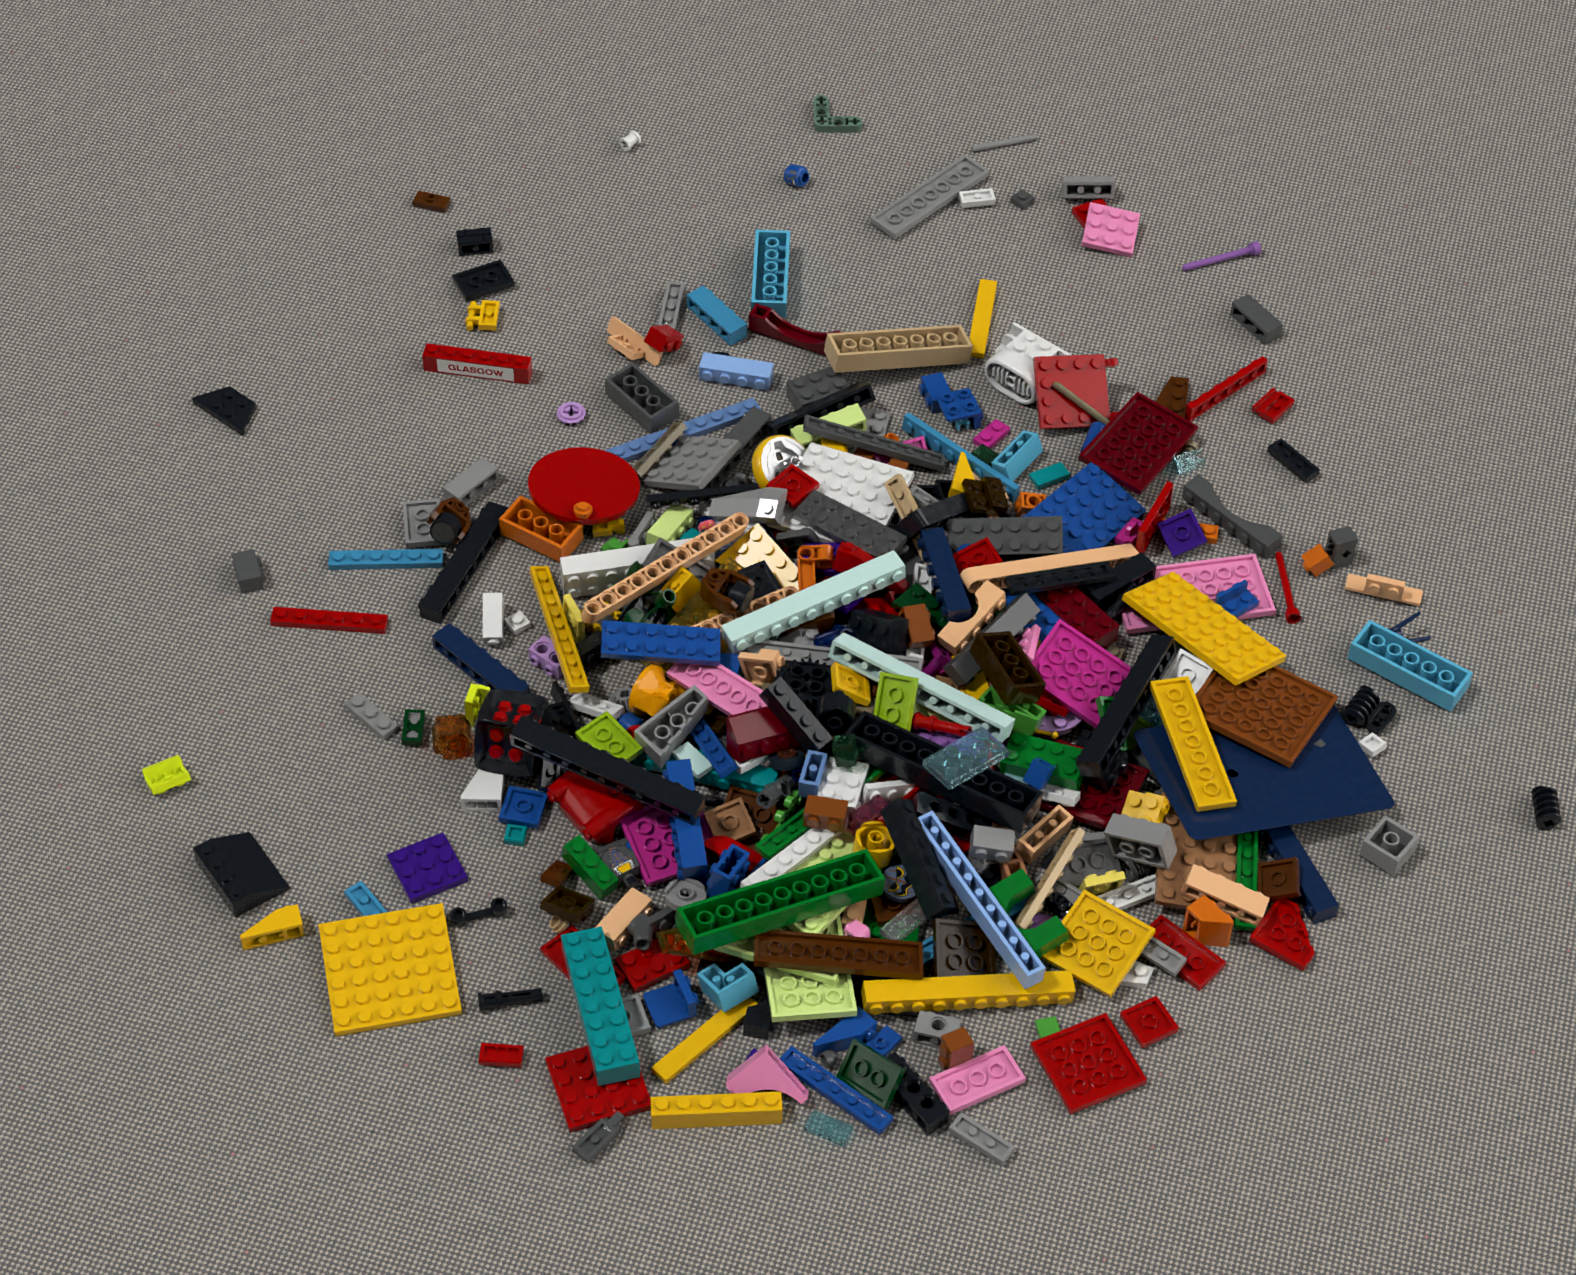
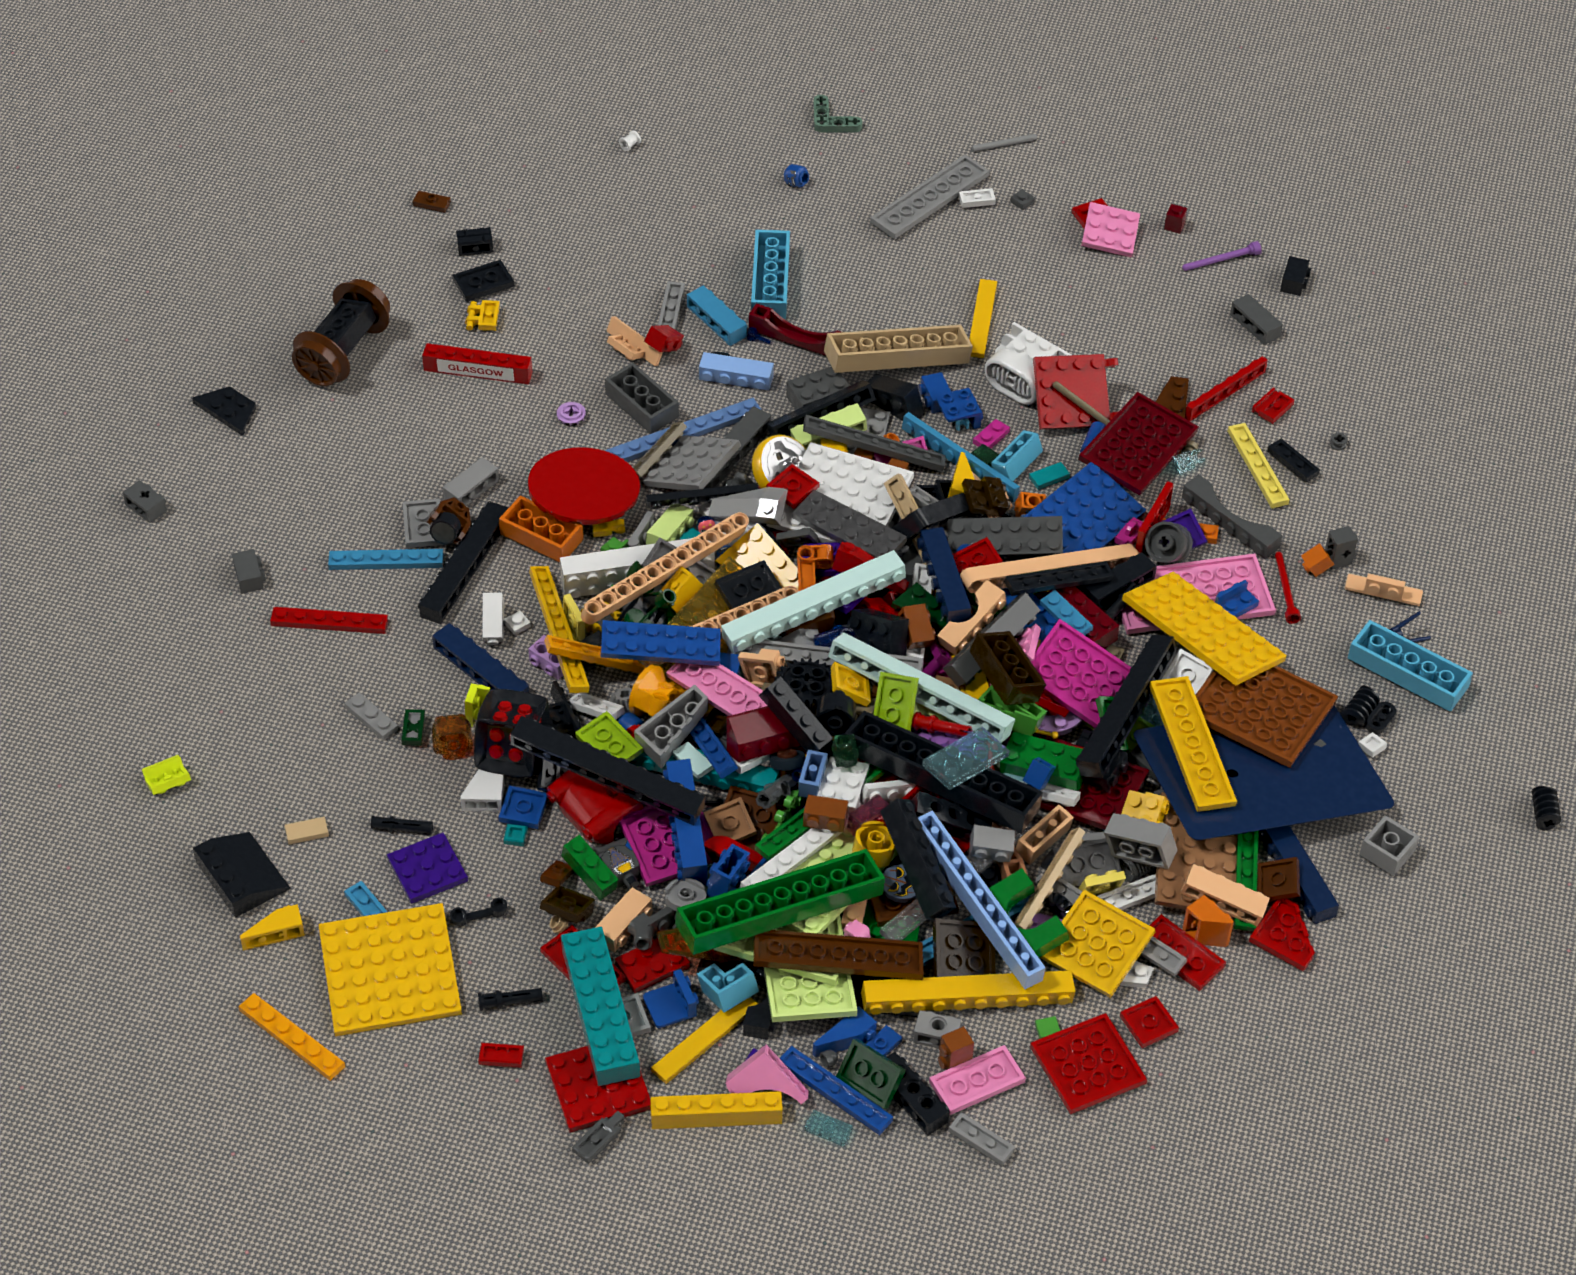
orange plate [573,502,592,519] -> none
reddish brown piece [700,568,755,615] -> none
light grey brick [1061,176,1115,198] -> none
none -> dark grey brick [122,480,167,523]
none -> light orange plate [238,993,345,1081]
none -> tan tile [285,816,329,845]
none -> reddish brown brick [292,279,390,386]
none -> black pin [371,816,433,834]
none -> light orange plate [544,635,651,674]
none -> clear blue hand [747,327,771,344]
none -> black wedge [867,373,925,421]
none -> dark azure plate [1040,590,1093,635]
none -> dark grey wheel [1145,521,1193,564]
none -> dark red brick [1164,204,1188,234]
none -> light yellow plate [1227,423,1289,509]
none -> black brick [1280,256,1311,296]
none -> dark grey bush [1330,433,1348,451]

